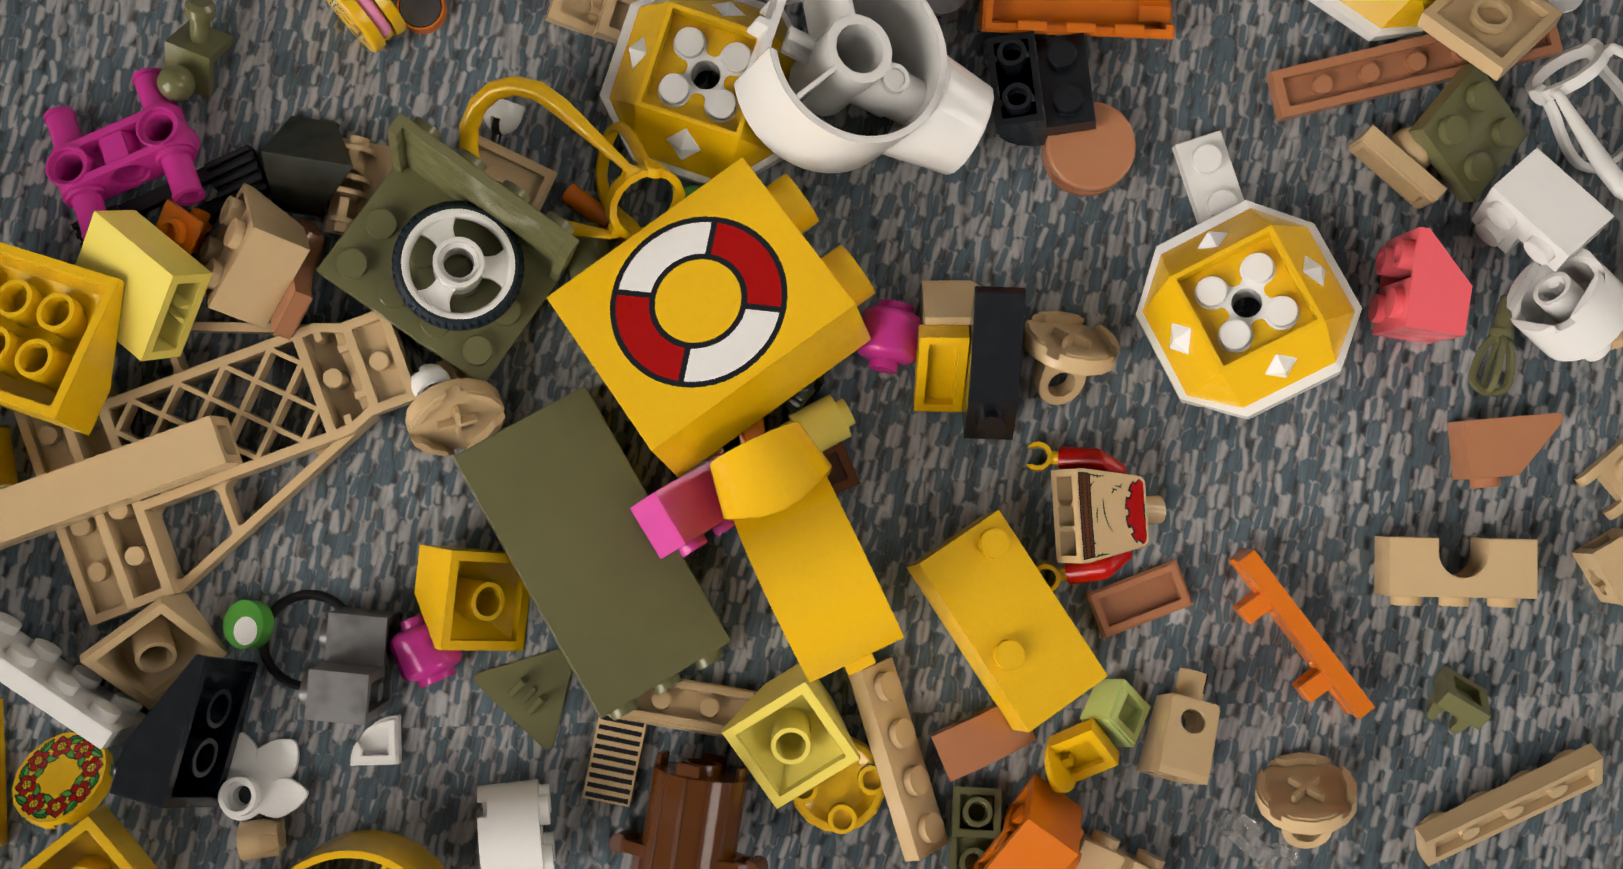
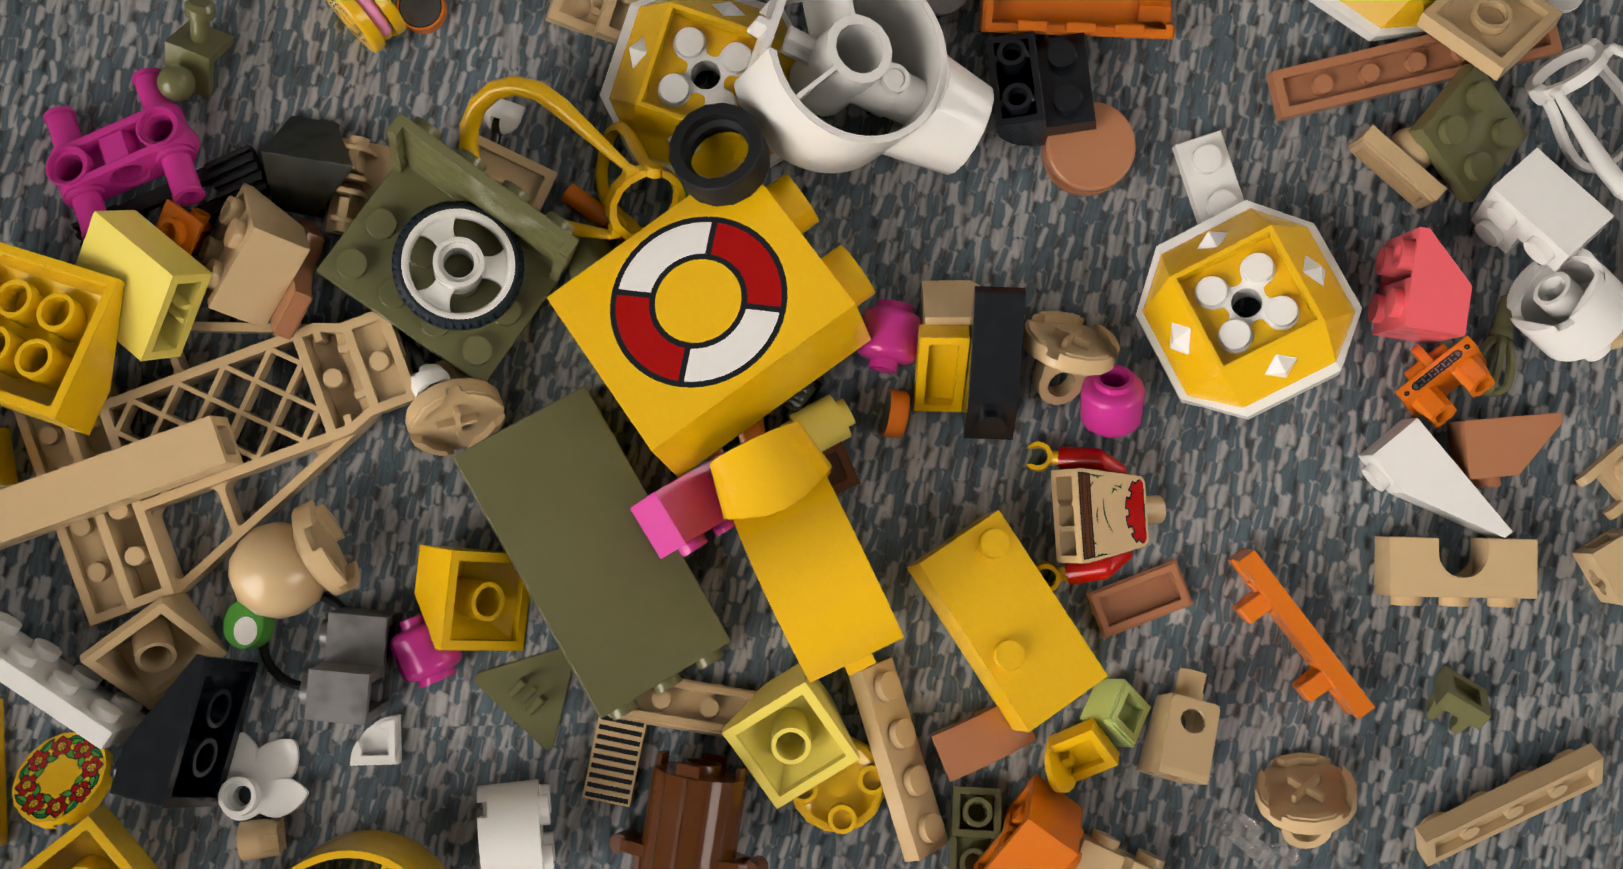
none -> tan tile [228,500,360,619]
none -> black tyre [669,103,770,207]
none -> orange tile [881,389,910,439]
none -> dark pink head [1079,365,1146,438]
none -> white slope [1358,418,1513,538]
none -> orange hips [1395,335,1495,427]

